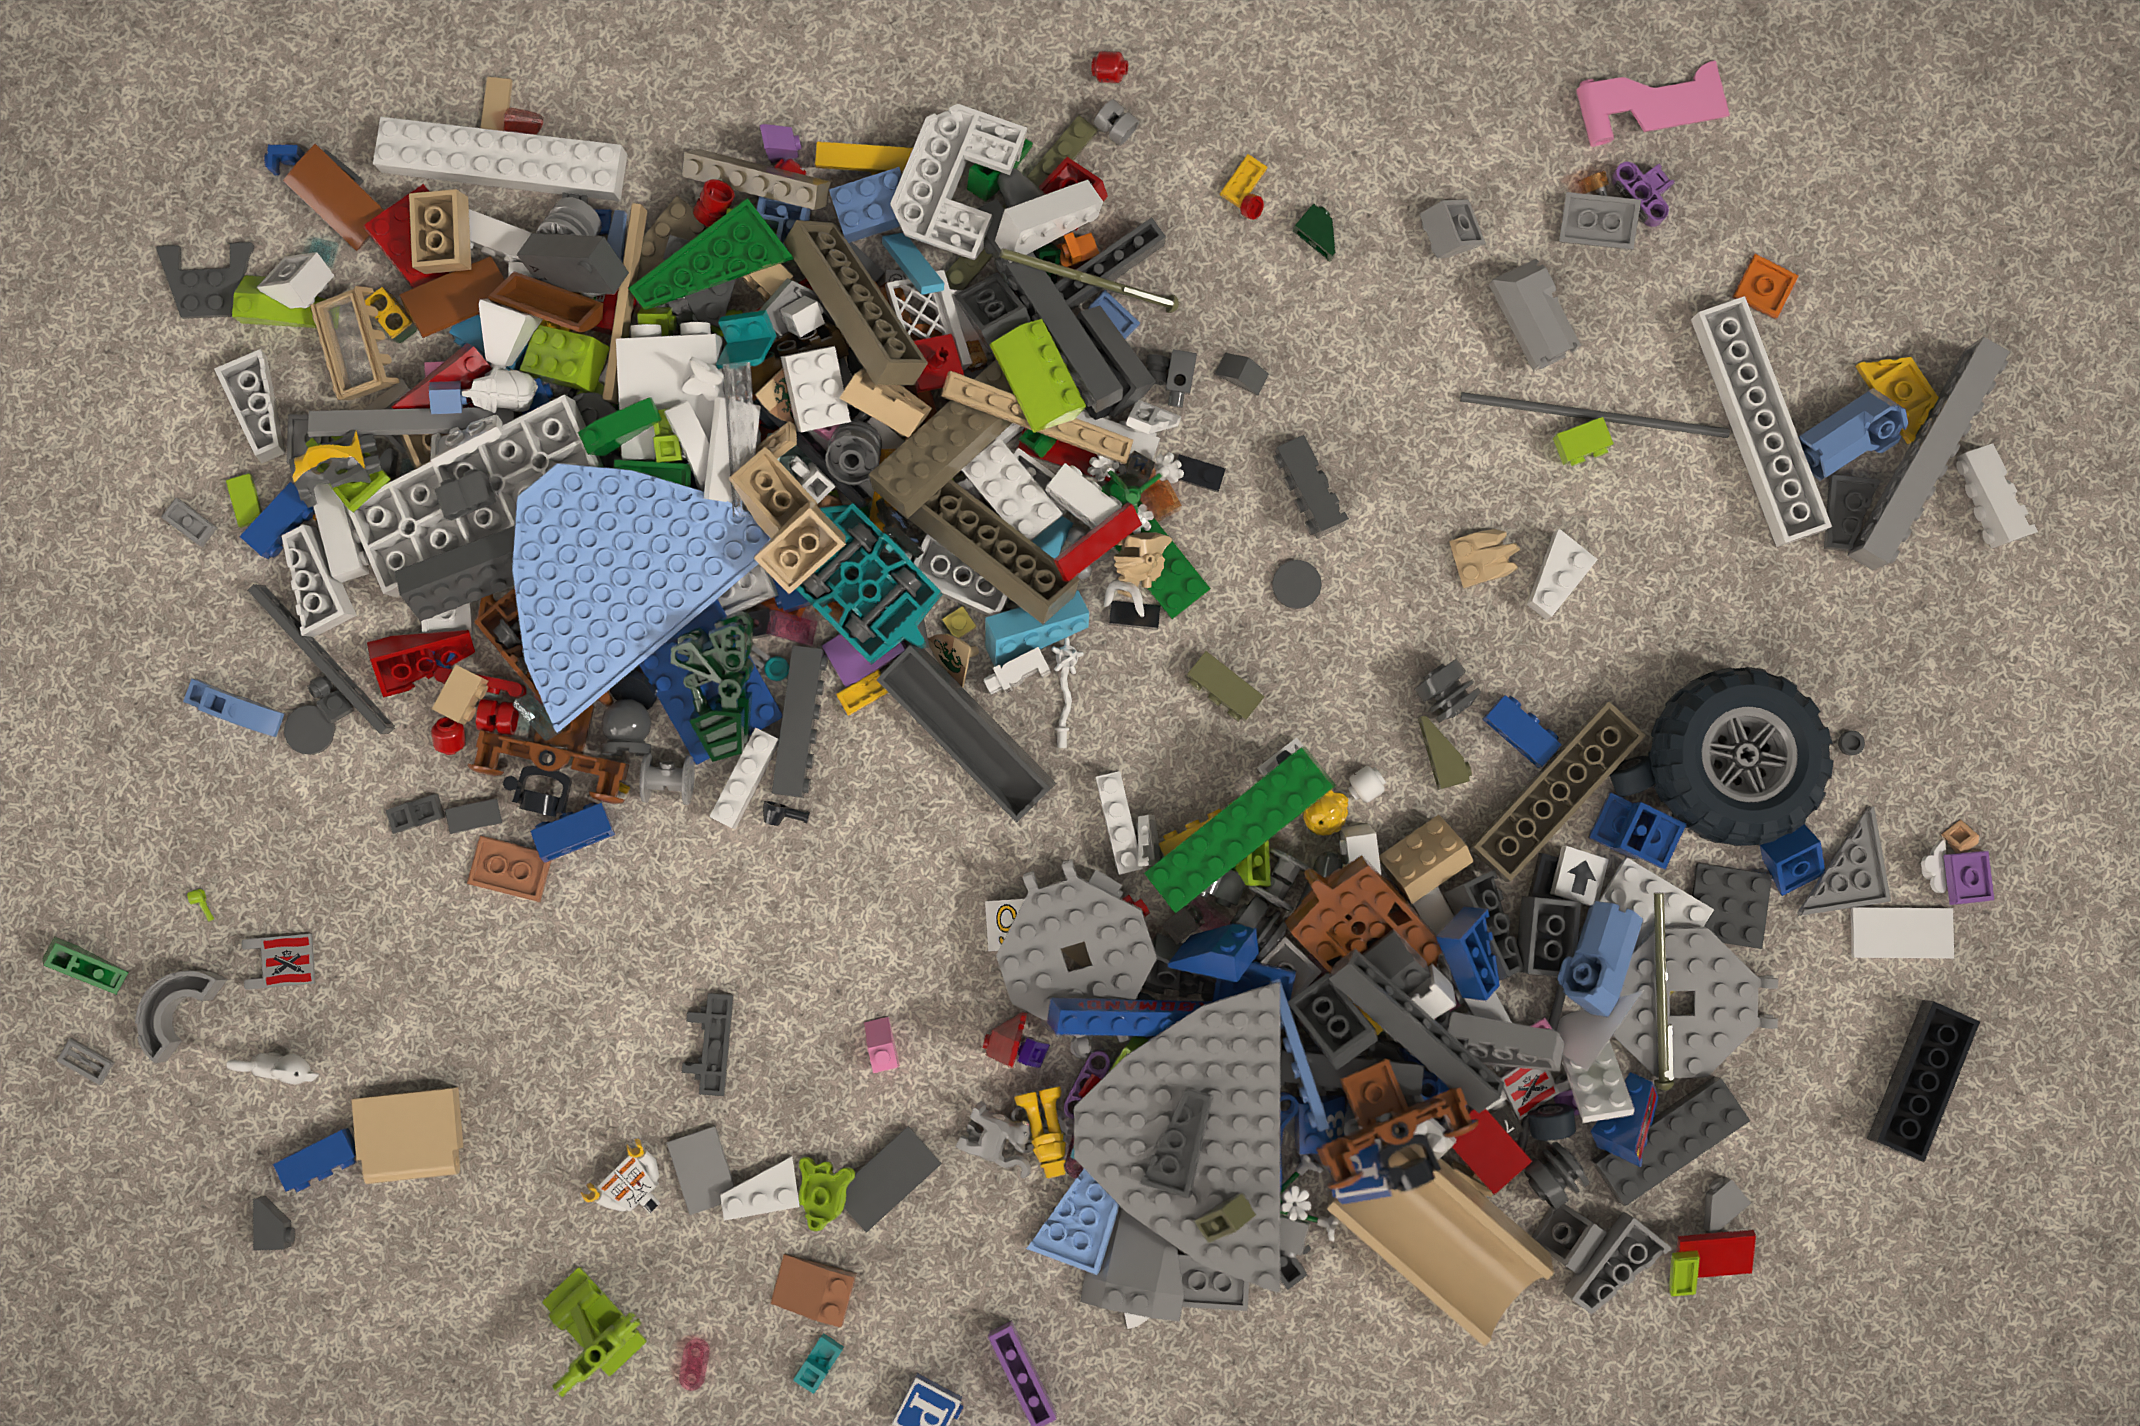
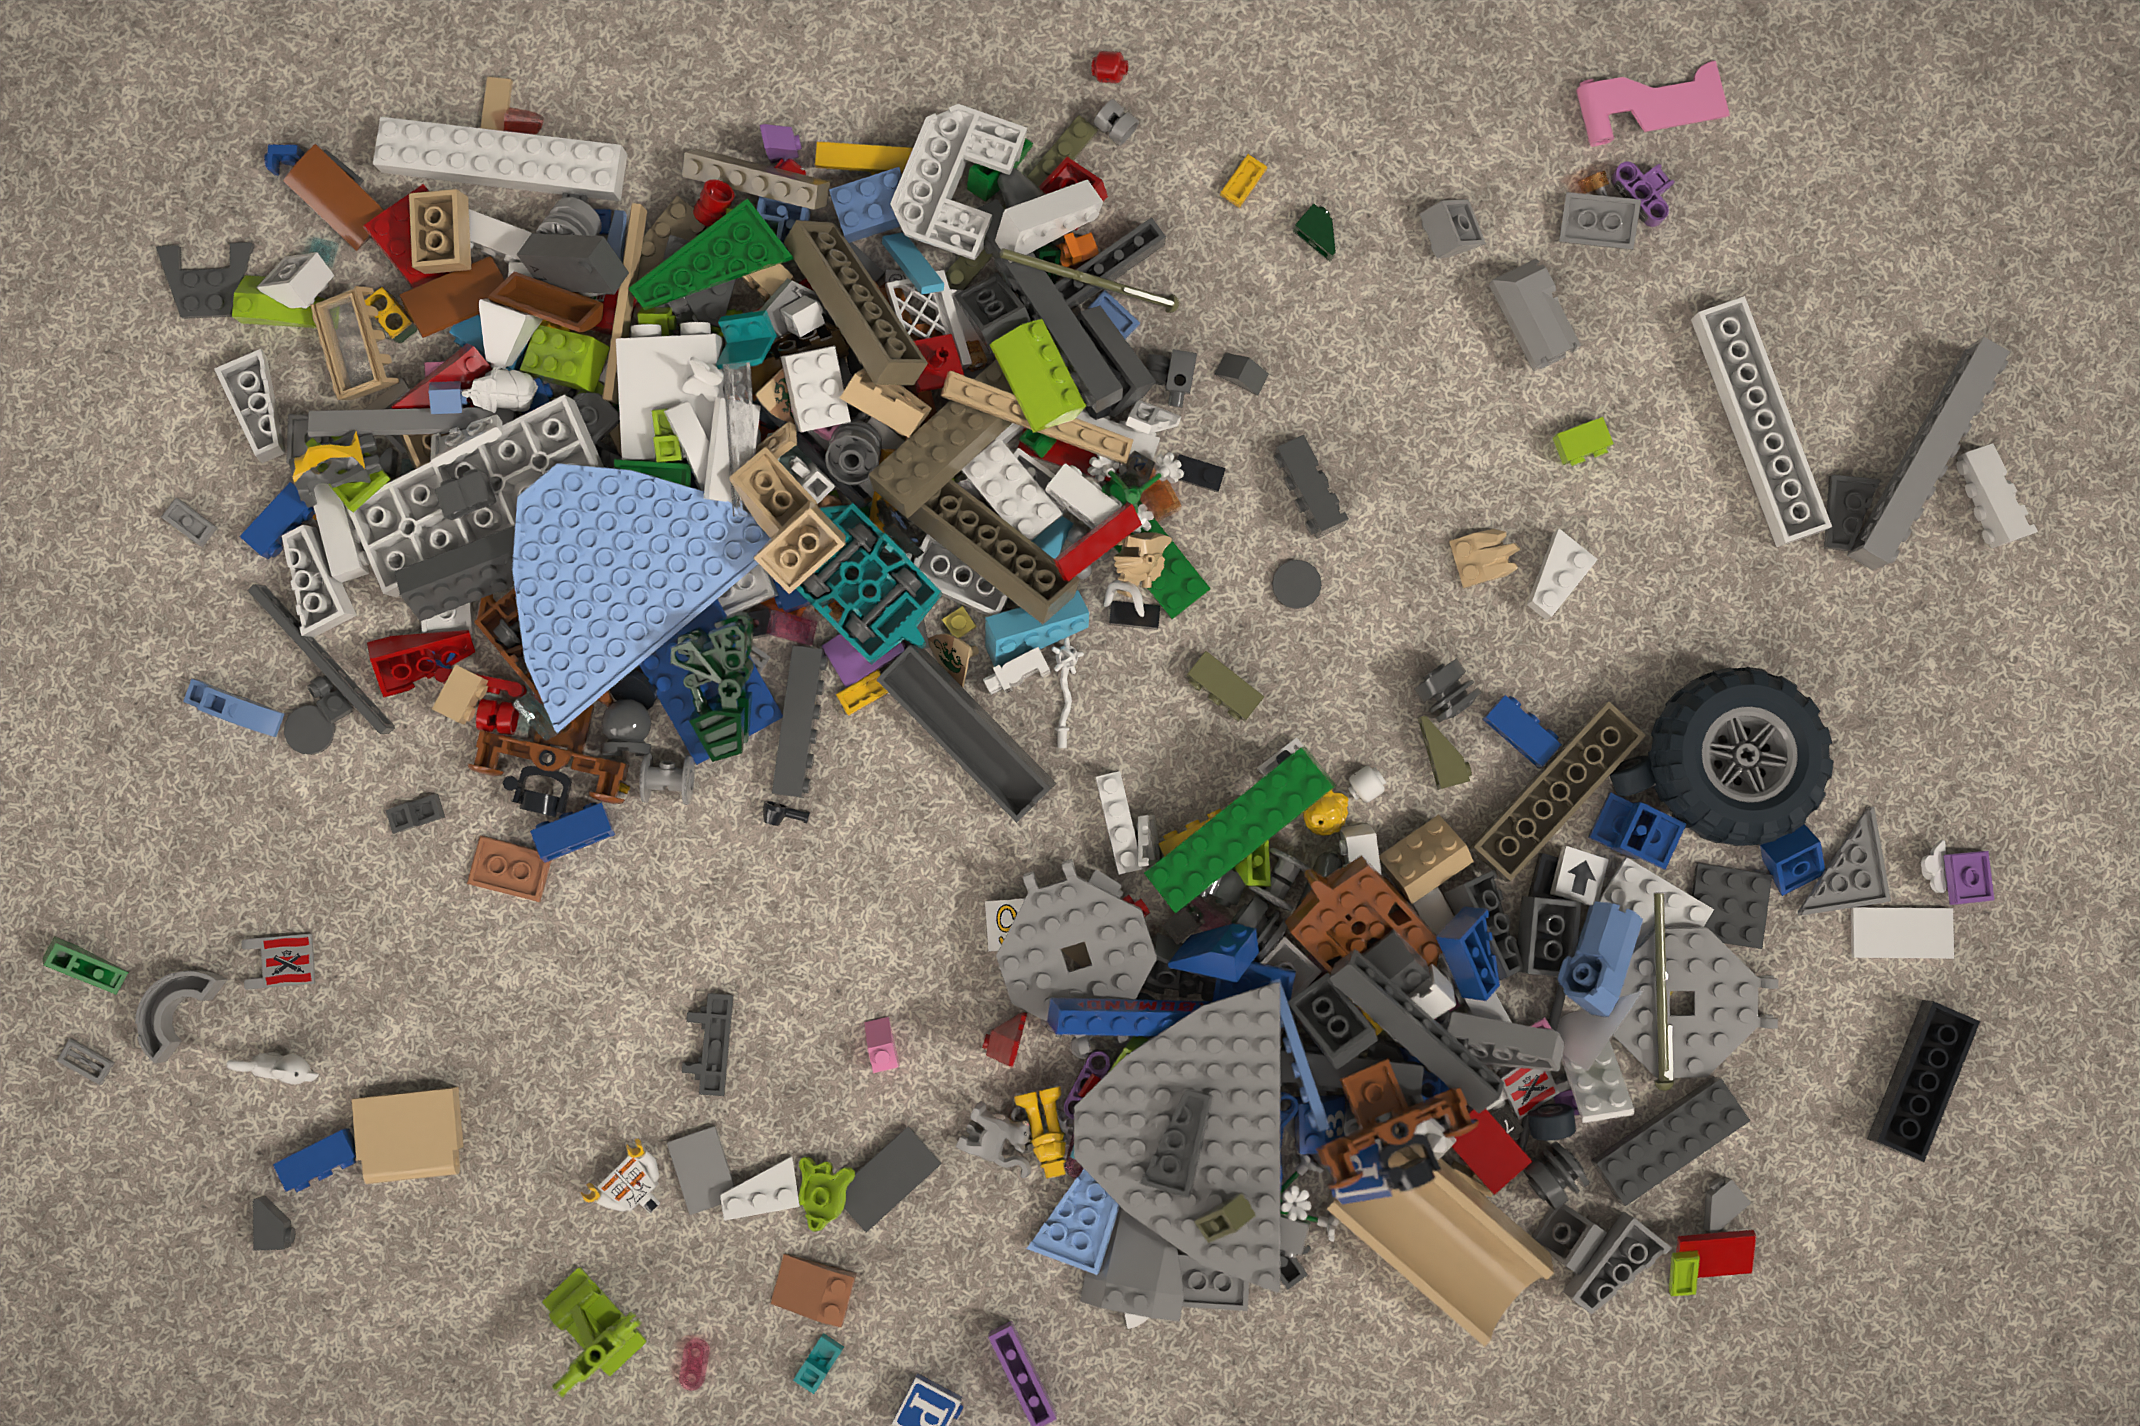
lime hand [187,889,214,922] -> none
lime tile [226,473,262,528] -> none
red head [431,717,466,755] -> none
dark grey slope [445,799,502,834] -> none
green slope [578,397,662,456] -> none
white brick [710,728,779,829] -> none
teal tile [764,656,790,682] -> none
dark purple plate [1017,1038,1050,1068] -> none
red tile [1240,193,1264,220] -> none
dark grey piece [1460,392,1730,438] -> none
blue wedge [1590,1072,1659,1167] -> none
orange tile [1732,254,1799,320] -> none
medium blue brick [1798,388,1908,481] -> none
dark grey tile [1838,731,1865,756] -> none
yellow wing [1855,357,1939,445] -> none
light nougat slope [1941,819,1979,854] -> none

